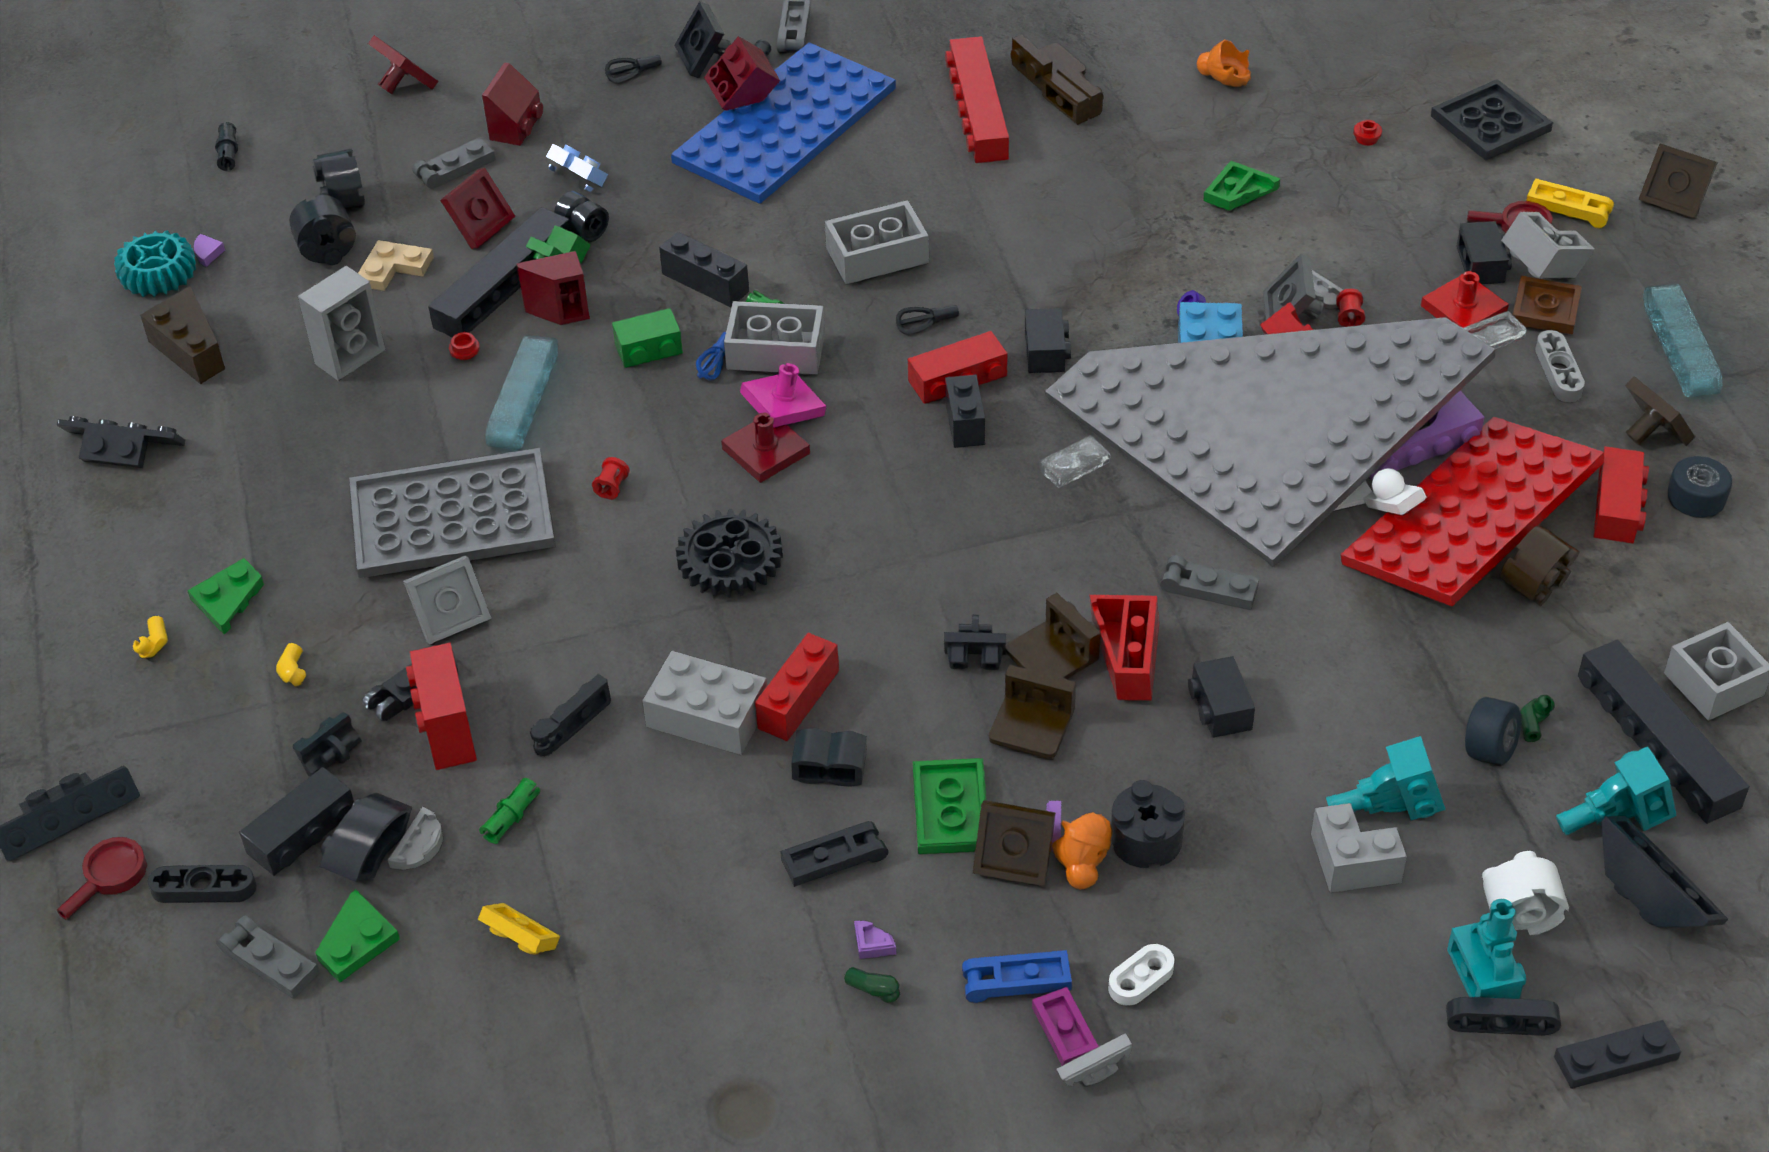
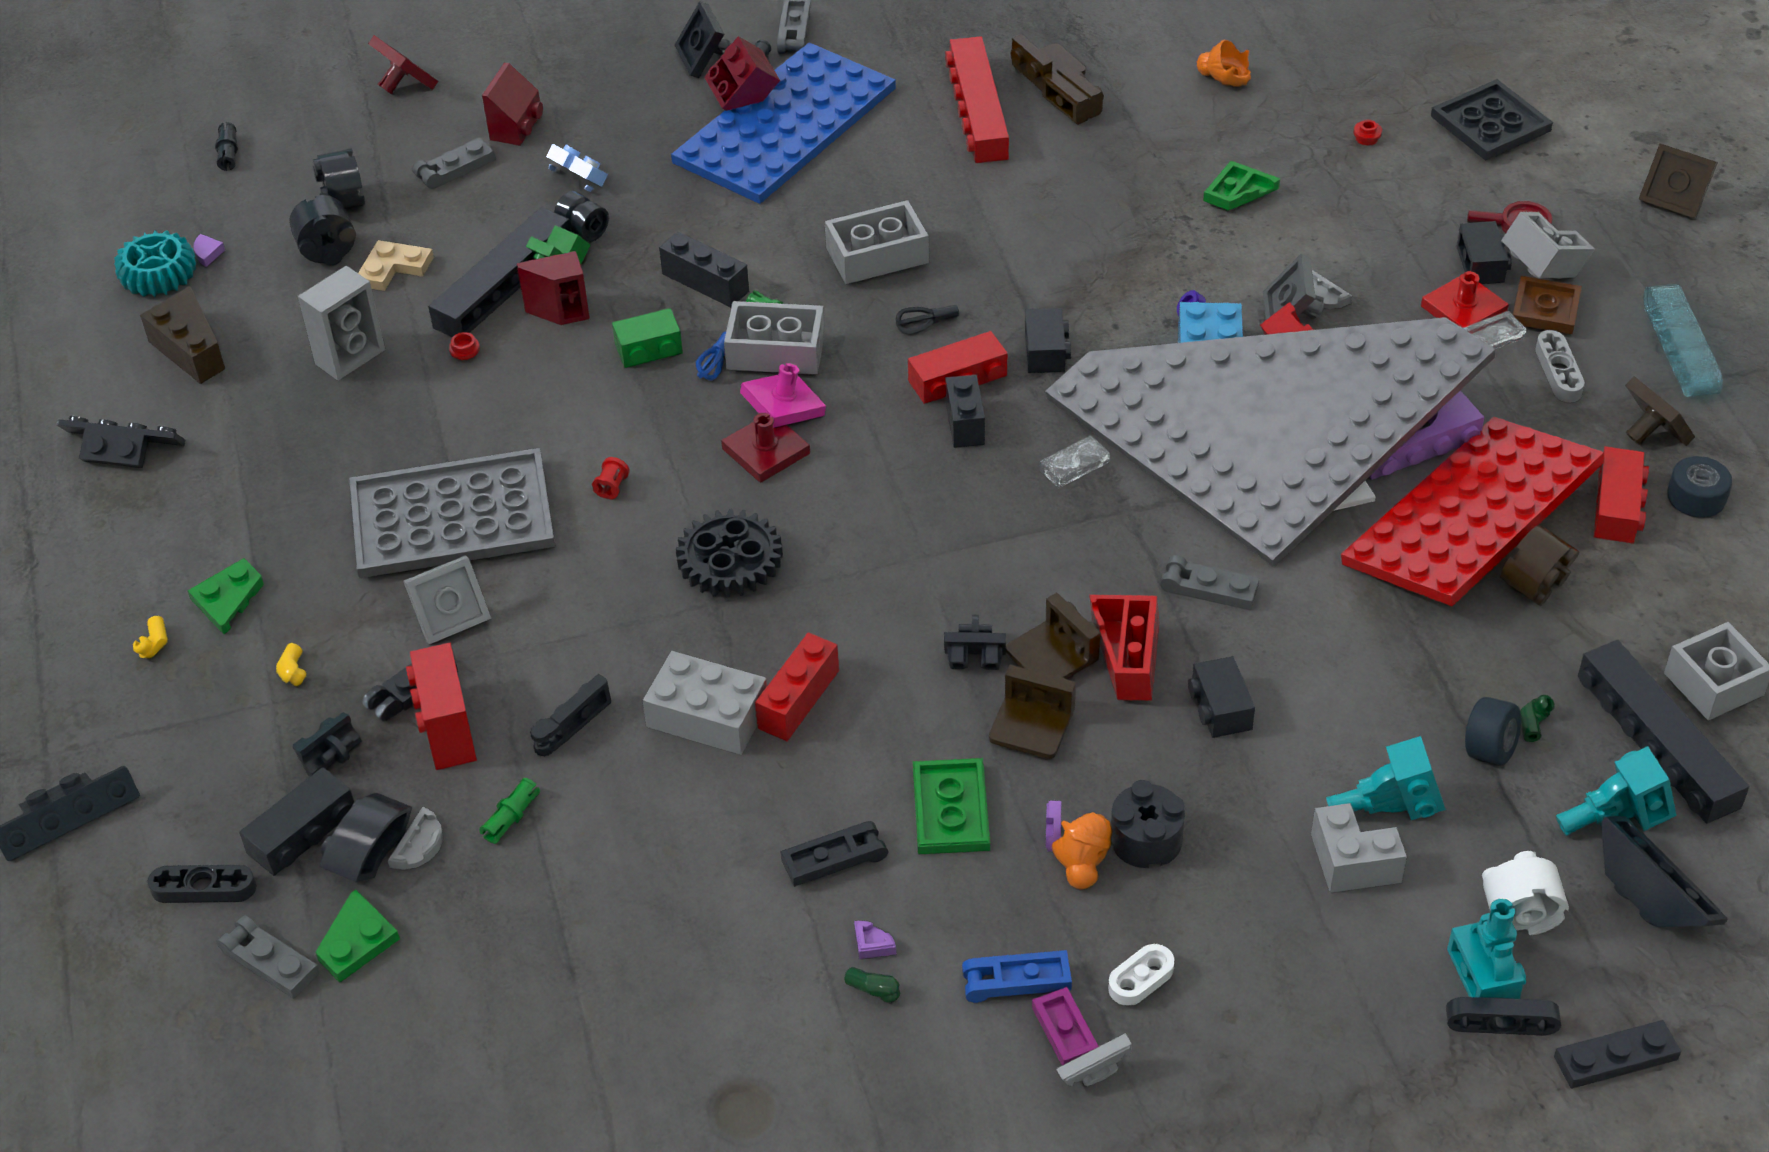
dark red piece [57,837,147,920] -> none
dark red tile [440,168,516,249] -> none
yellow plate [478,903,560,955] -> none
clear light blue beam [486,335,558,450] -> none
black piece [605,55,662,83] -> none
black brick [791,728,867,787] -> none
dark brown tile [973,800,1056,886] -> none
red bush [1336,289,1365,327] -> none
white tile [1363,468,1427,515] -> none
yellow plate [1526,178,1614,228] -> none

